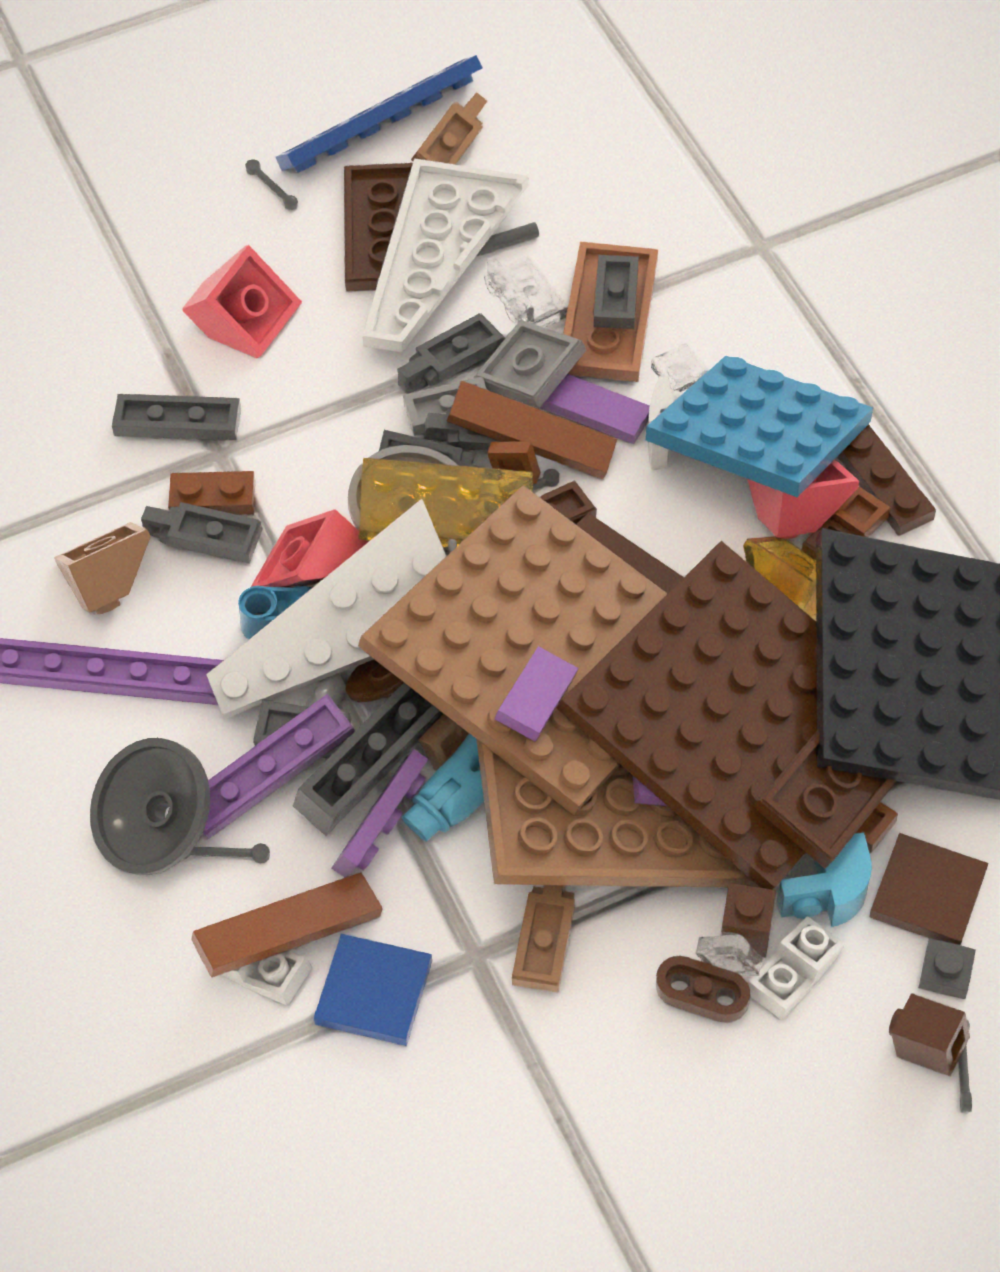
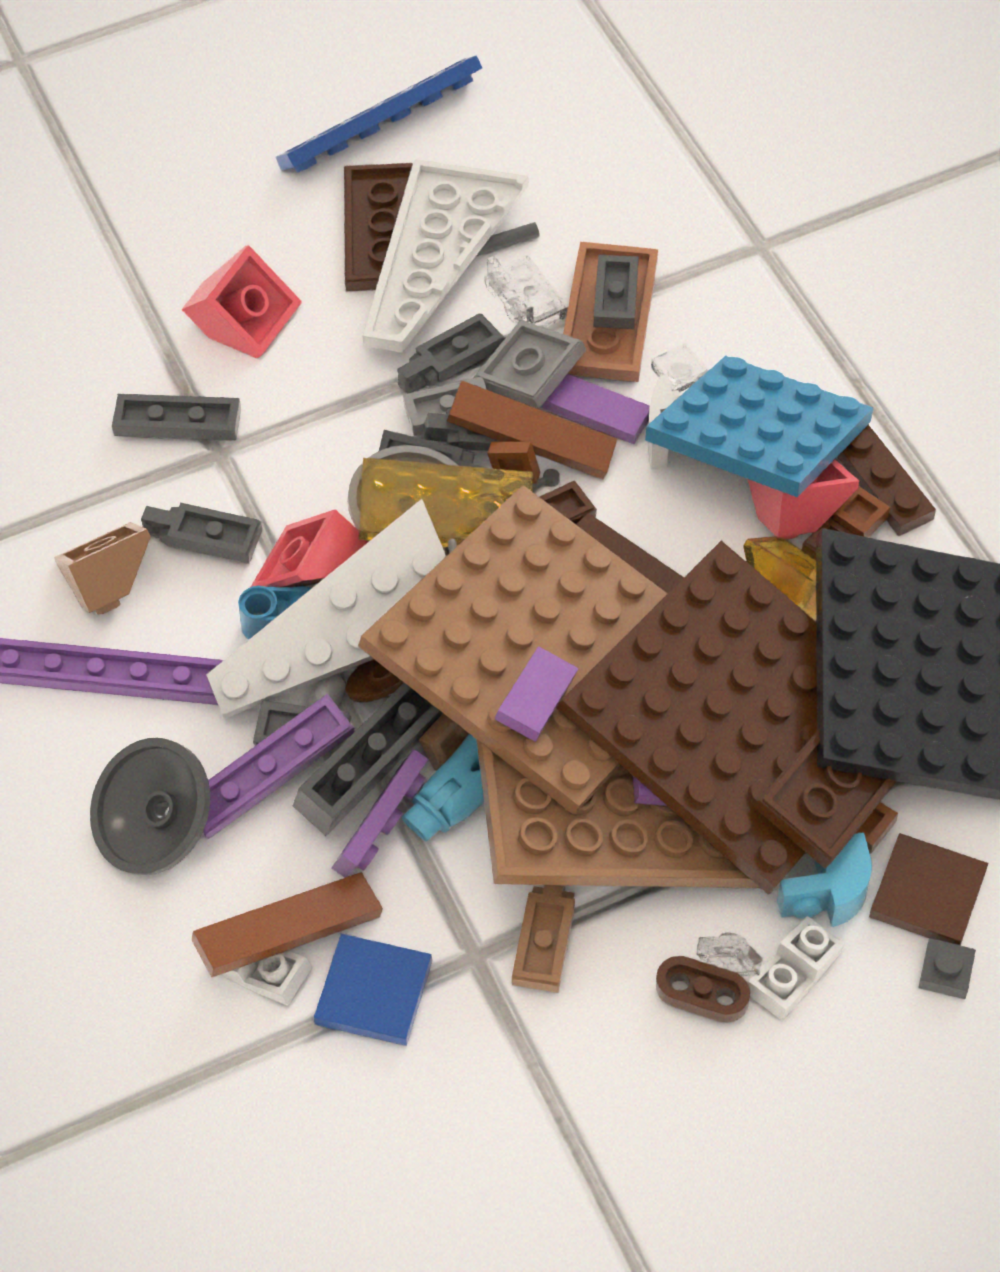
dark orange plate [168,471,256,515] -> none
dark grey hinge [184,843,270,864] -> none
dark grey hinge [245,159,298,210] -> none
medium nougat hinge [410,91,488,165] -> none
reddish brown brick [719,883,776,958] -> none
reddish brown brick [889,993,970,1077] -> none
dark grey hinge [958,1019,972,1112] -> none

